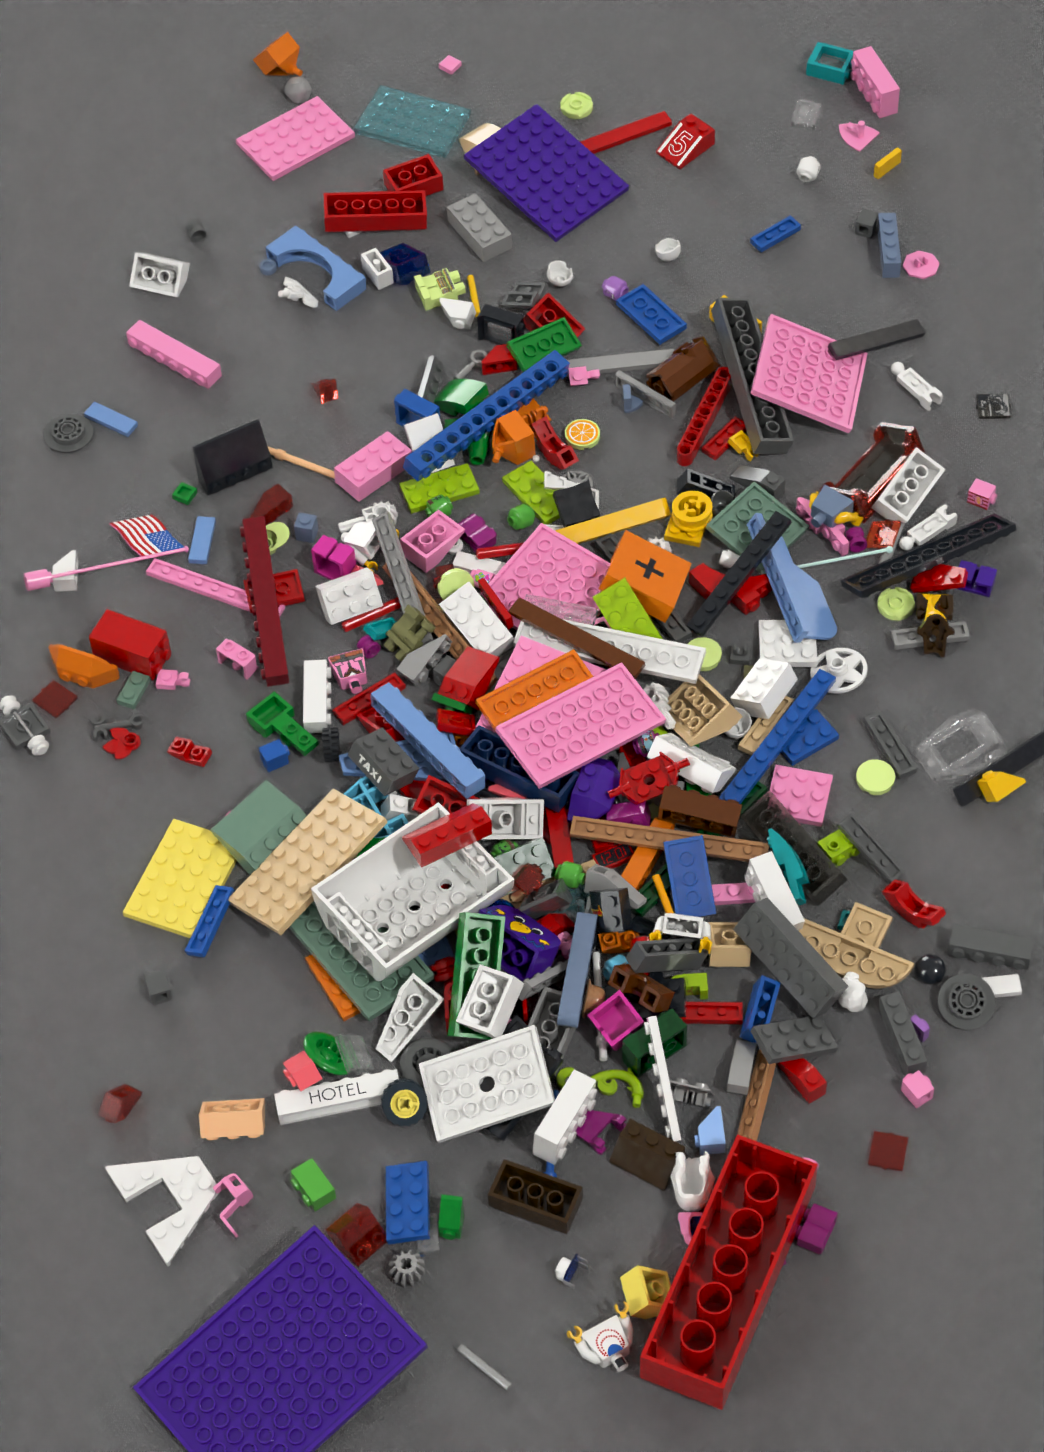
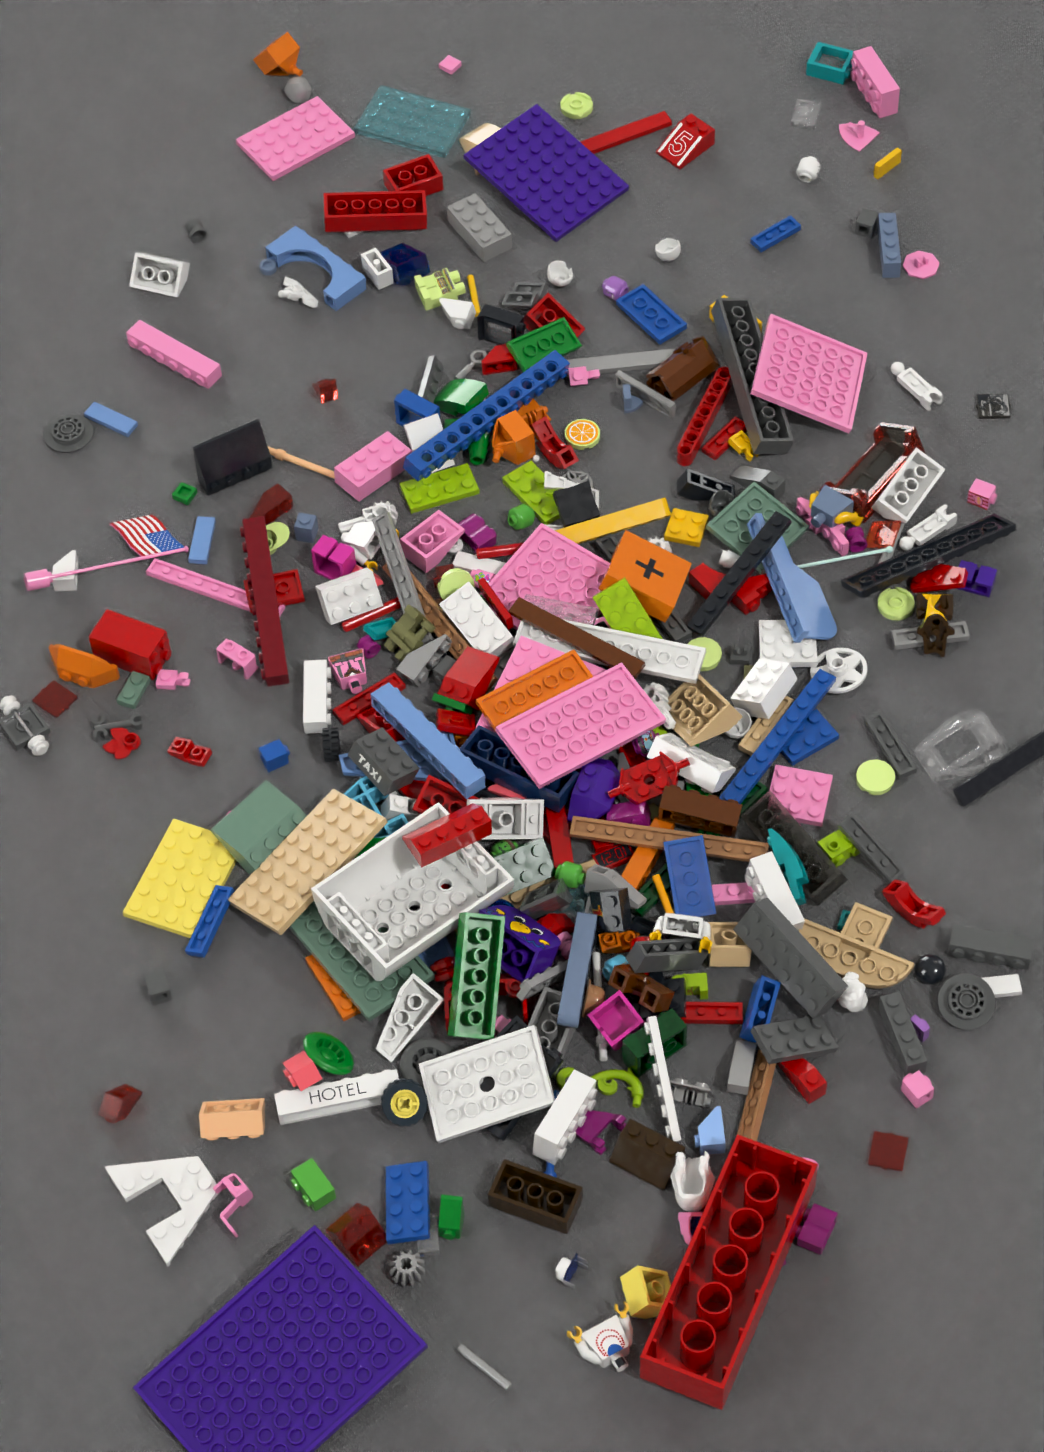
green plate [246,691,319,756] -> none
clear plate [335,1034,375,1074] -> none
bright green head [425,494,453,517] -> none
white slope [456,965,524,1038] -> none
clear red brick [514,863,545,895] -> none
yellow wheel [672,491,713,532] -> none
black tile [828,319,926,360] -> none
yellow slope [977,770,1026,802] -> none

